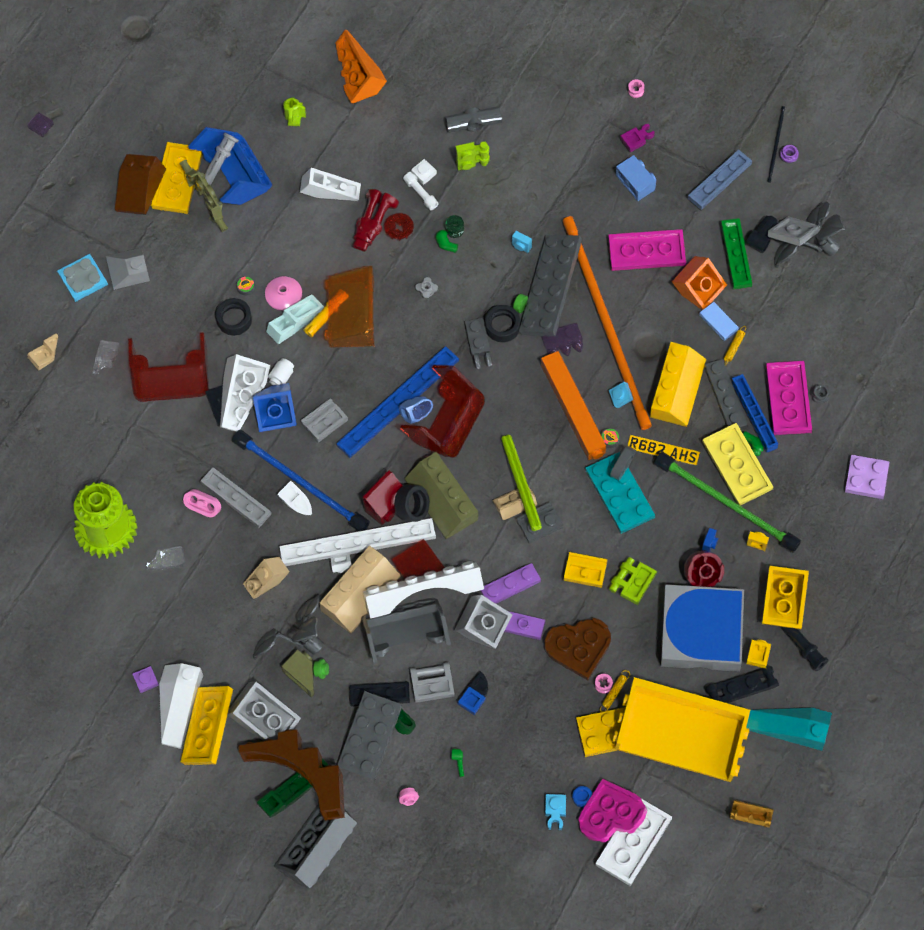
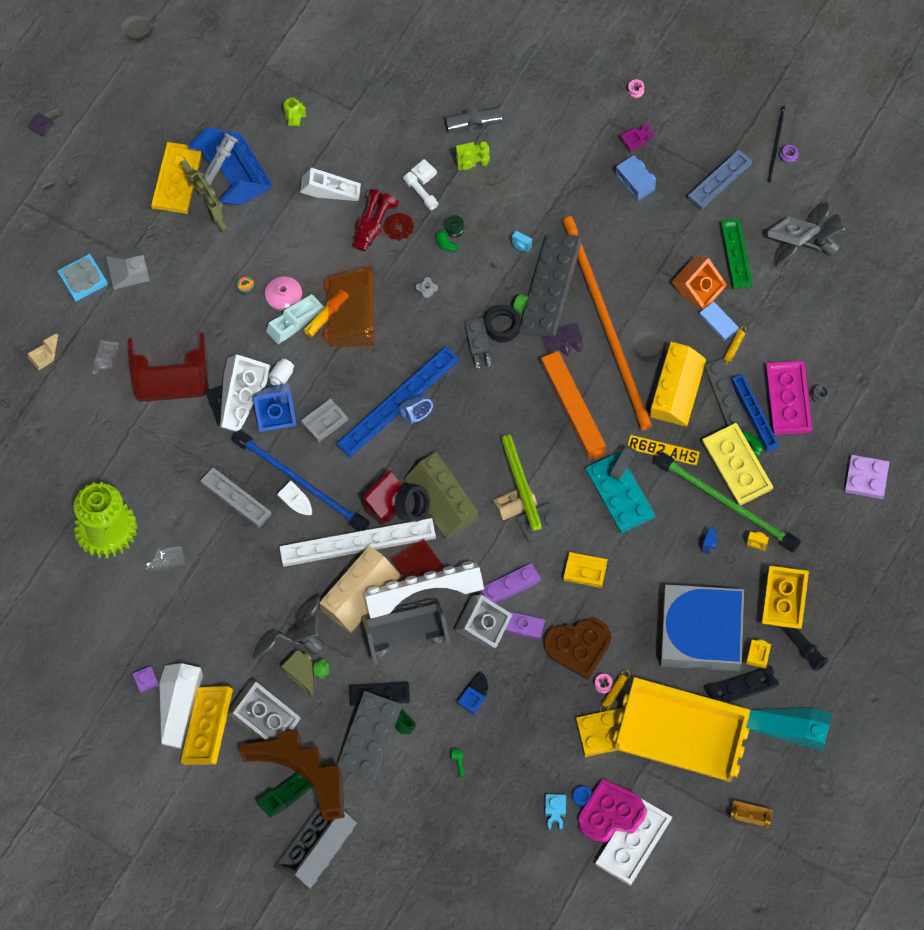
reddish brown slope [115,154,166,215] -> none
bright pink plate [183,489,221,517] -> none
black tyre [216,298,252,336] -> none
tan slope [243,557,289,599] -> none
white plate [331,554,352,573] -> none
orange wedge [335,30,387,103] -> none
bright pink plate [399,788,419,806] -> none
clear red windscreen [400,365,485,458] -> none
light grey plate [410,662,455,703] -> none
tile [601,428,620,448] -> none
dark pink plate [608,229,686,271] -> none
medium azure plate [609,382,634,408] -> none
lime plate [609,557,657,605] -> none
dark red cylinder [684,550,724,587] -> none
black piece [746,216,779,253] -> none

